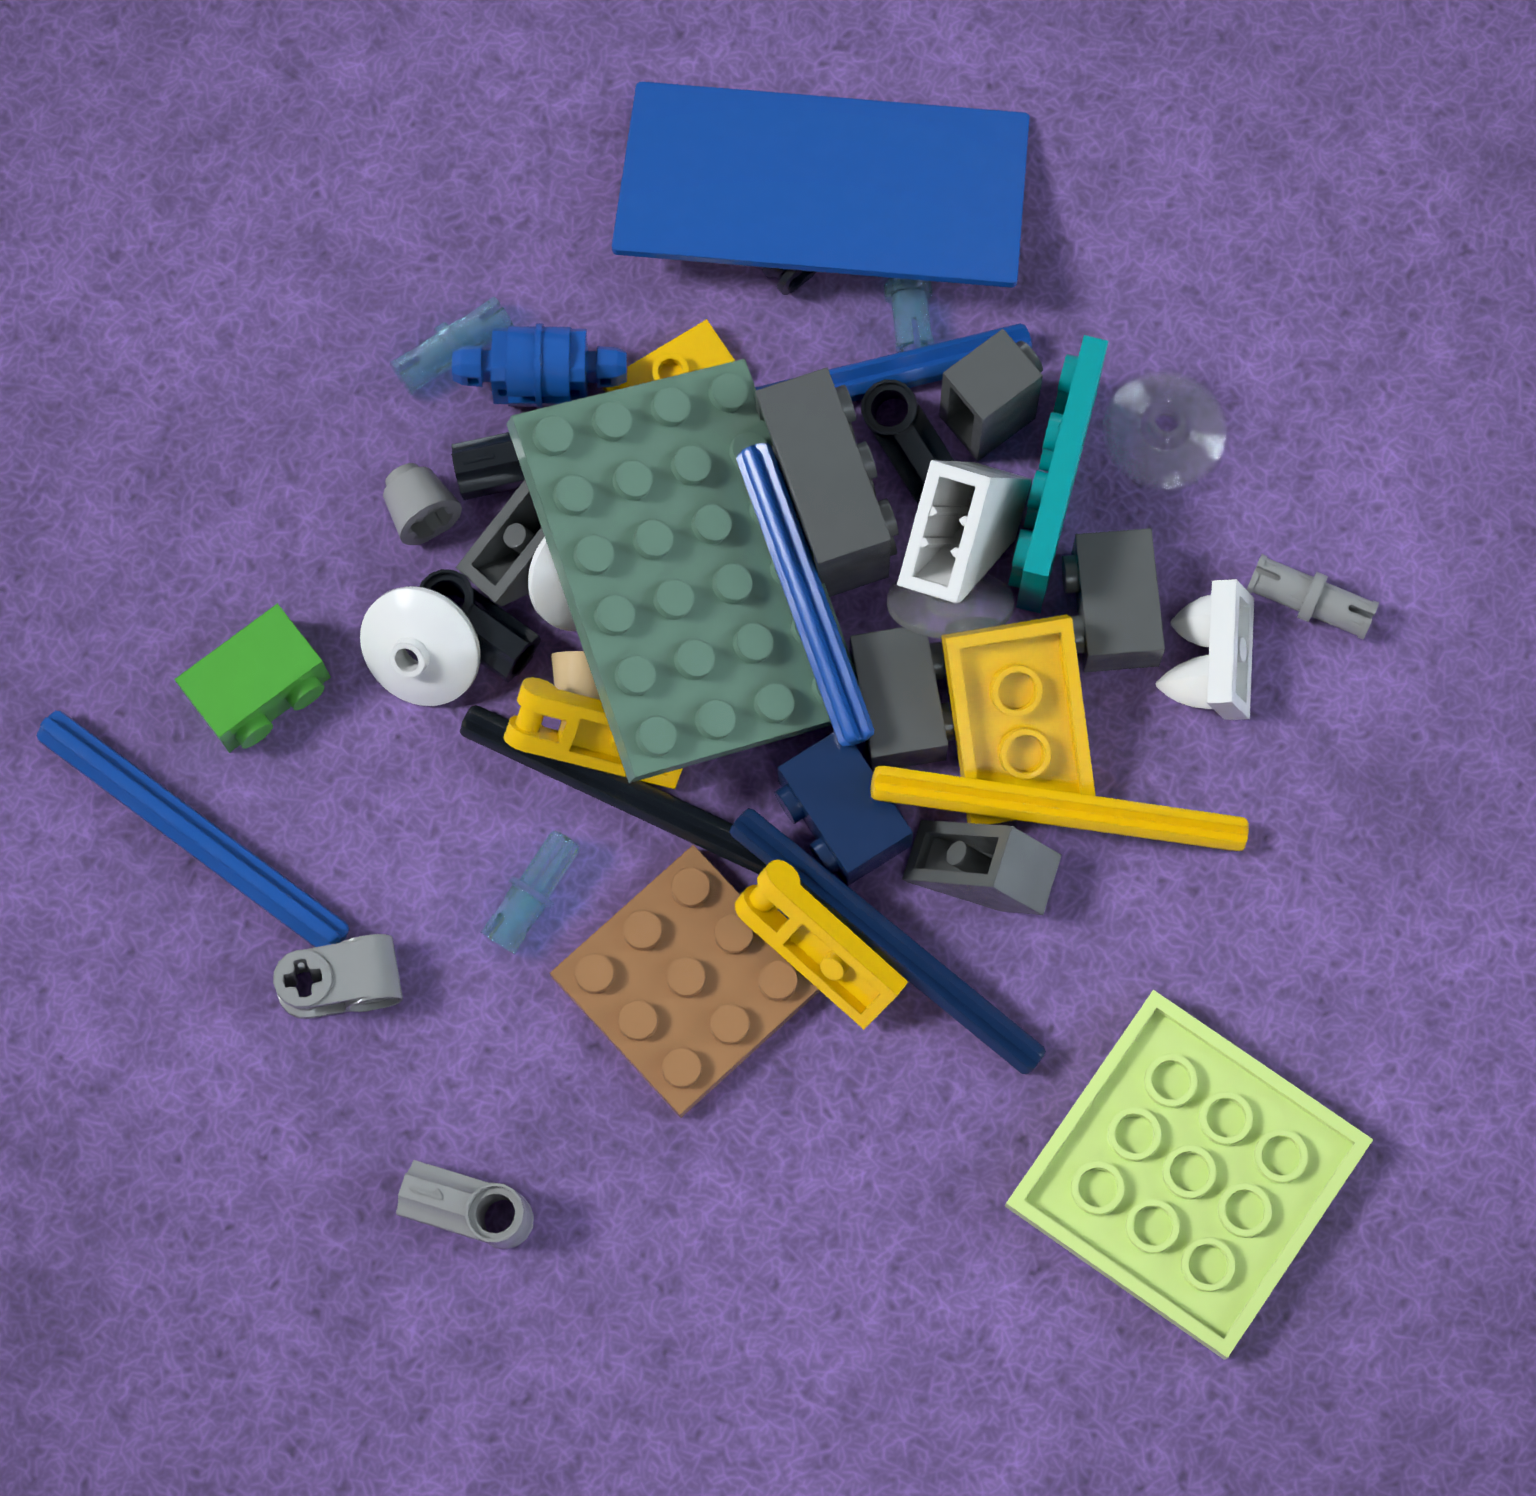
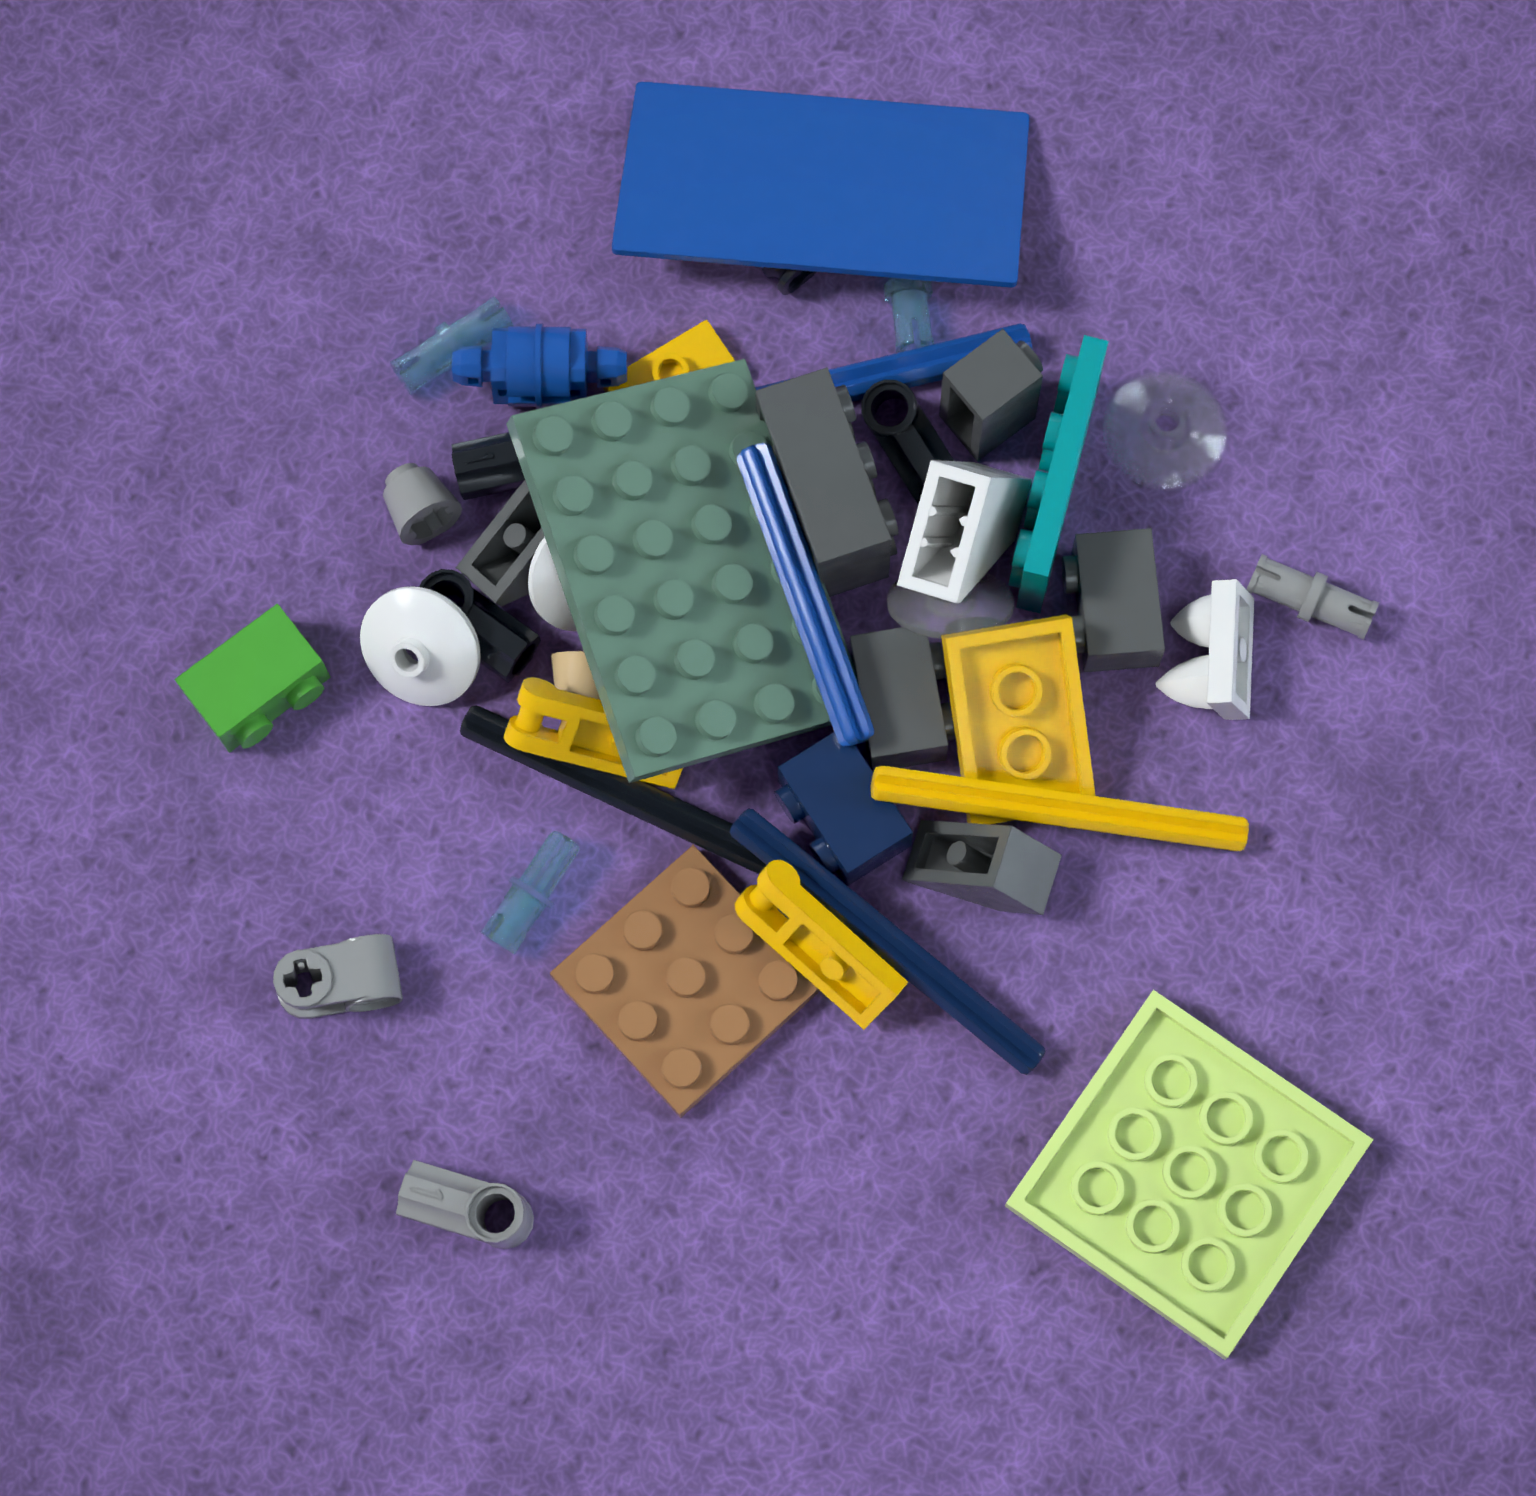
blue axle [36,710,350,947] -> none

